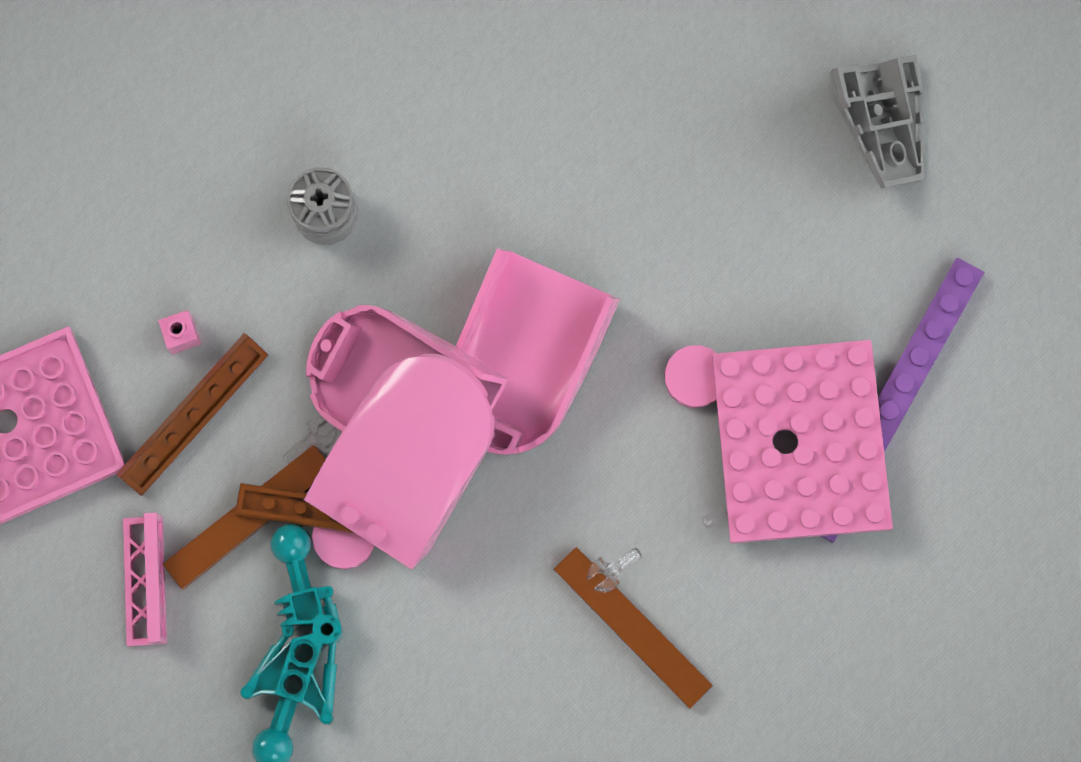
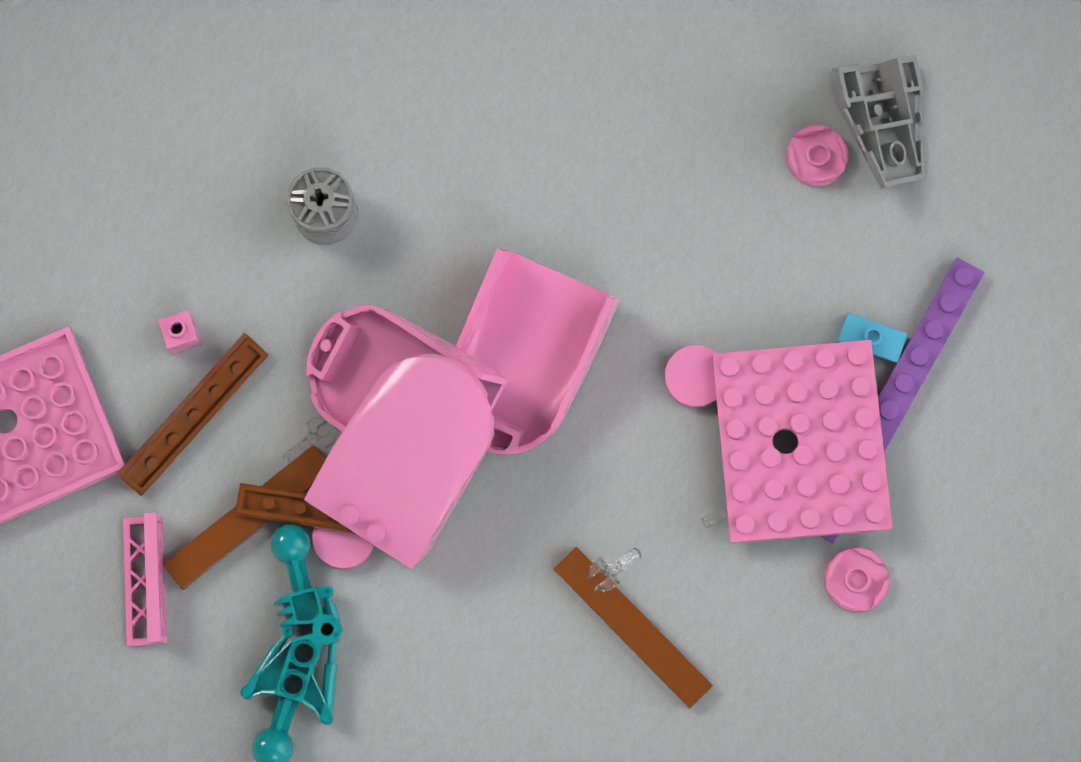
none -> bright pink tile [786,125,849,186]
none -> bright pink tile [824,547,890,613]
none -> medium azure plate [837,313,908,365]

